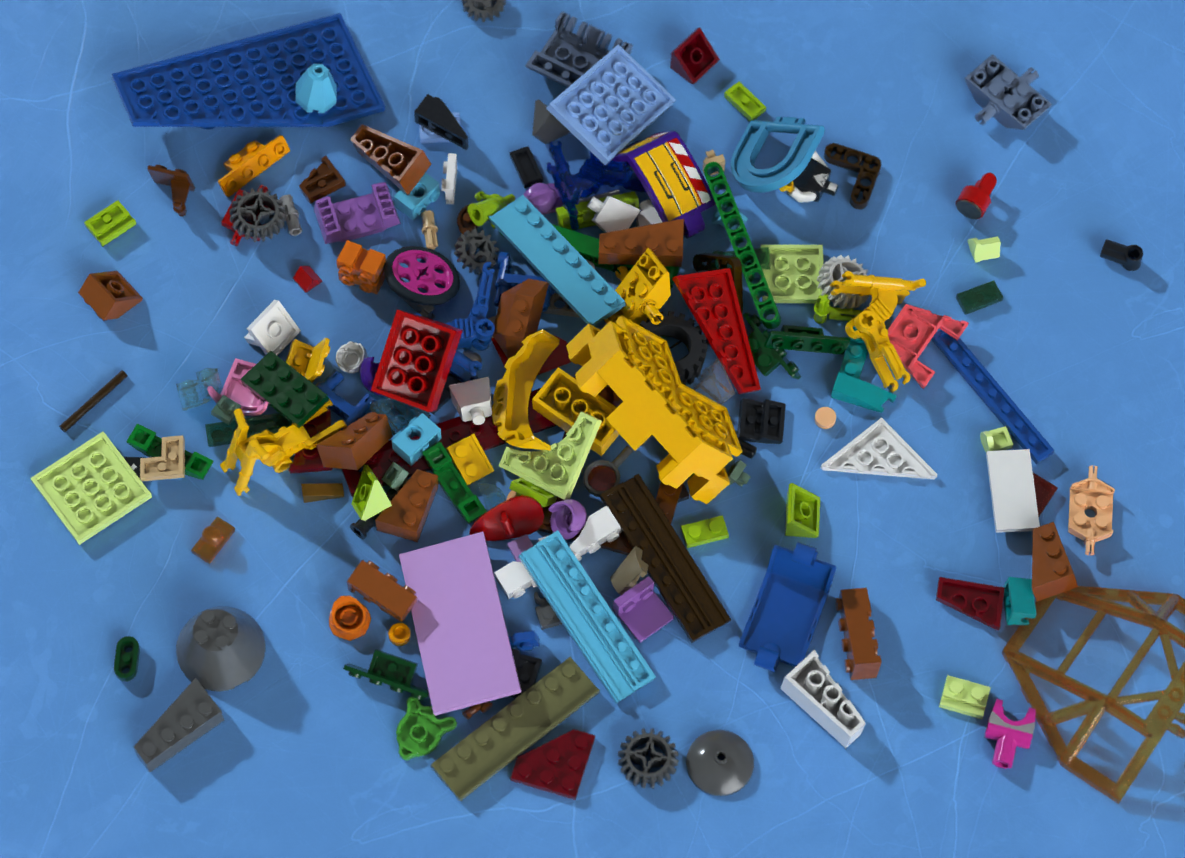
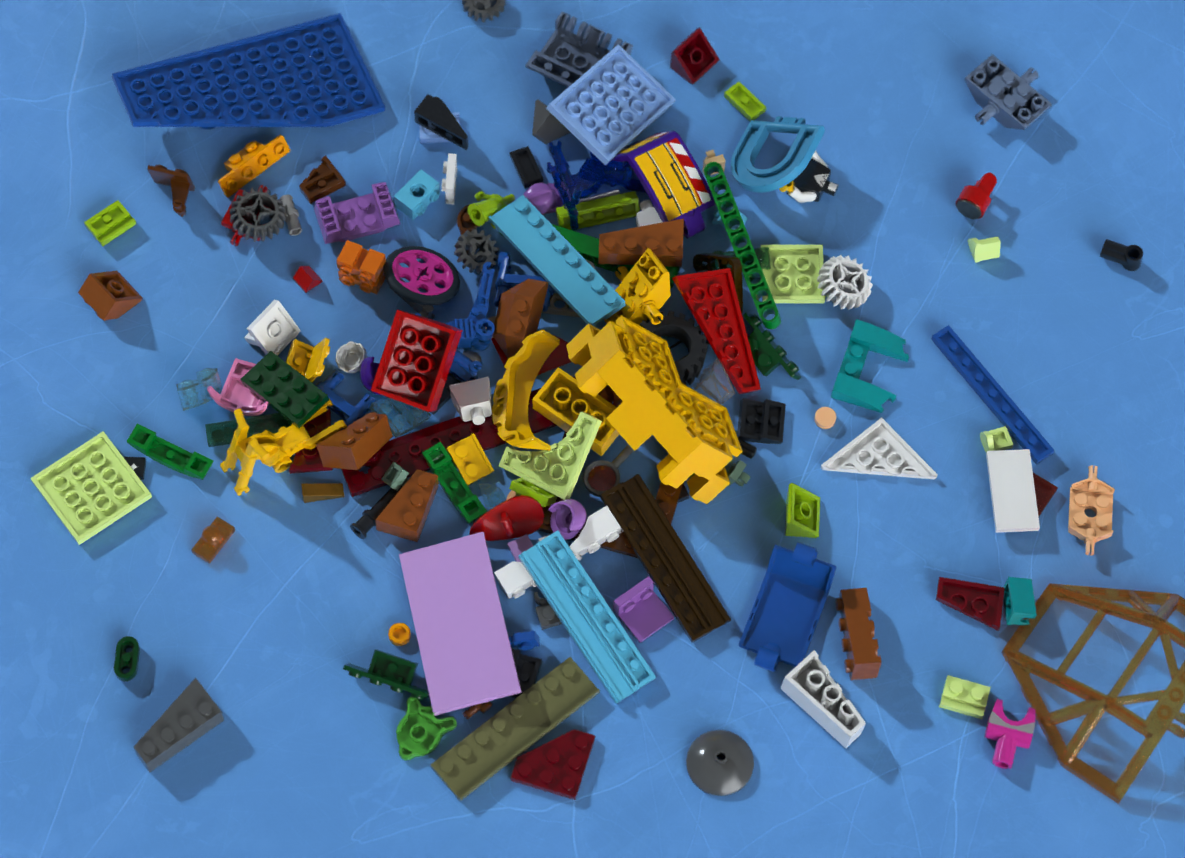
dark brown piece [59,370,128,432] -> none
tan plate [140,435,185,482] -> none
dark grey cone [176,607,265,691] -> none
sand green tile [211,395,241,425] -> none
medium azure cone [295,64,337,113] -> none
orange hat [329,596,371,641] -> none
dark orange wedge [347,560,417,622] -> none
dark orange wedge [350,124,431,195] -> none
lime slope [351,465,392,521] -> none
medium azure brick [392,413,441,466] -> none
tan axle [421,210,438,250] -> none
white torso [587,196,640,233] -> none
dark tan slope [610,546,648,595] -> none
dark grey gear [618,728,678,789] -> none
lime plate [681,515,729,548] -> none
dark green bracket [764,325,850,355] -> none
lime axle [814,294,830,324] -> none
dark brown beam [824,143,882,210] -> none
lime pin [829,306,863,323] -> none
yellow piece [830,271,926,393] -> none
coral wing [888,304,969,389] -> none
clear green plate [956,280,1003,315] -> none
dark orange wedge [1032,522,1078,602] -> none

